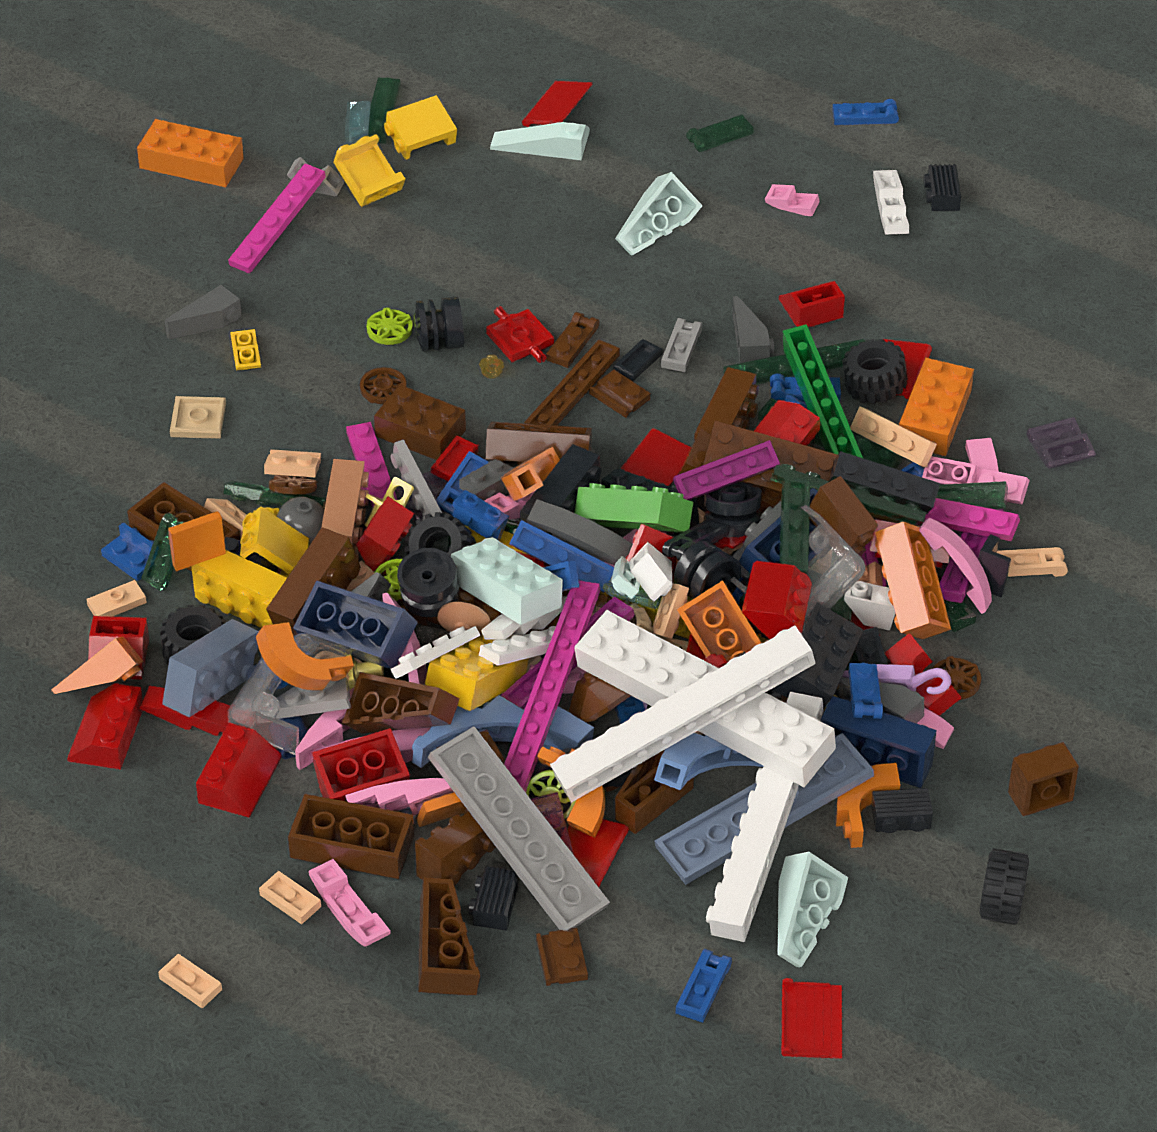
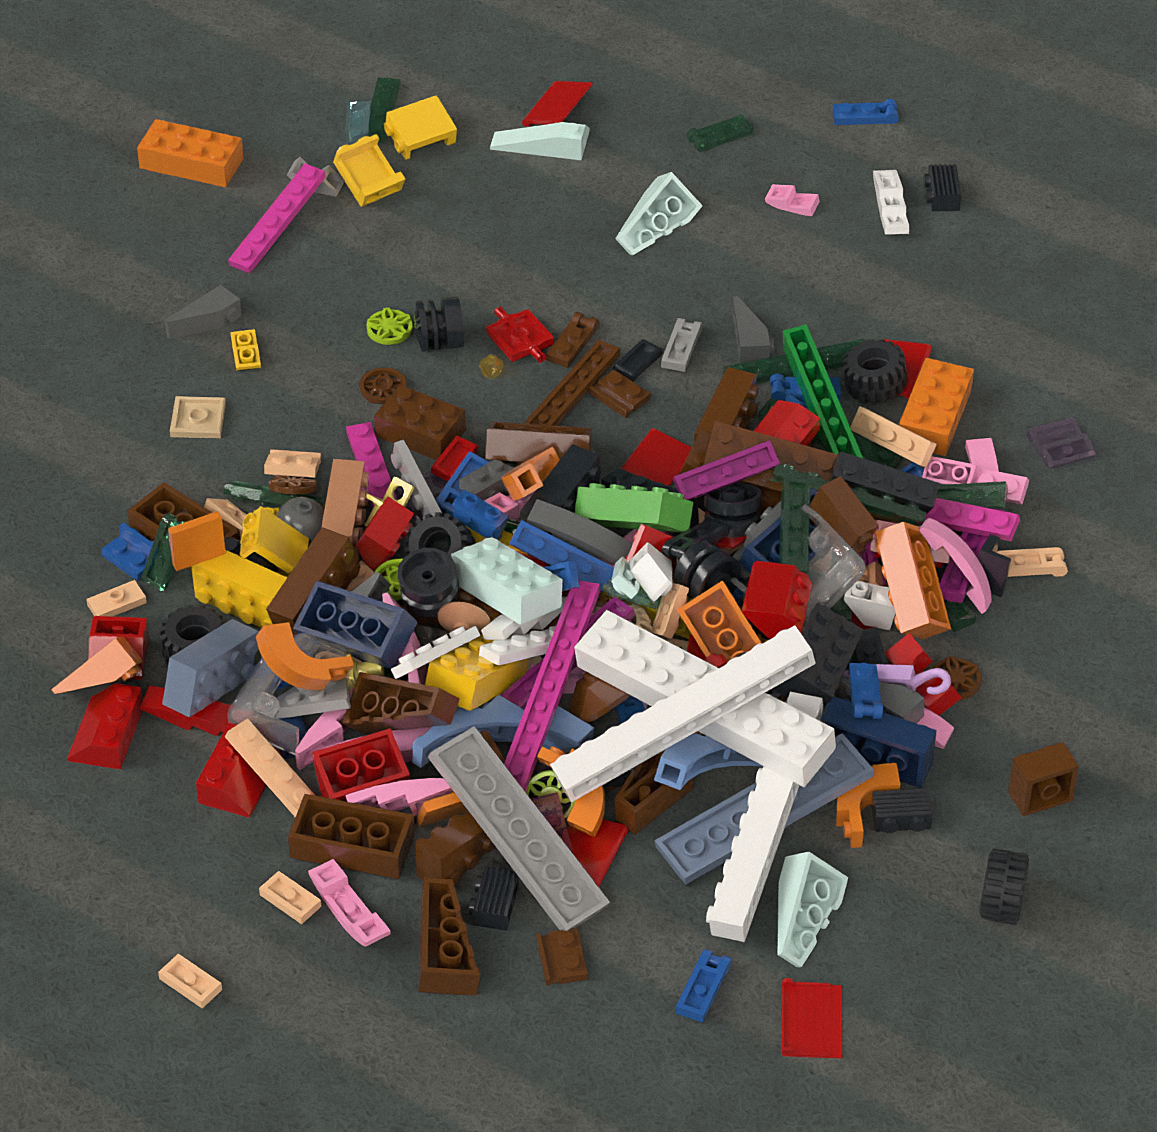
red slope [779,281,845,327] -> none
none -> light nougat plate [225,718,316,817]

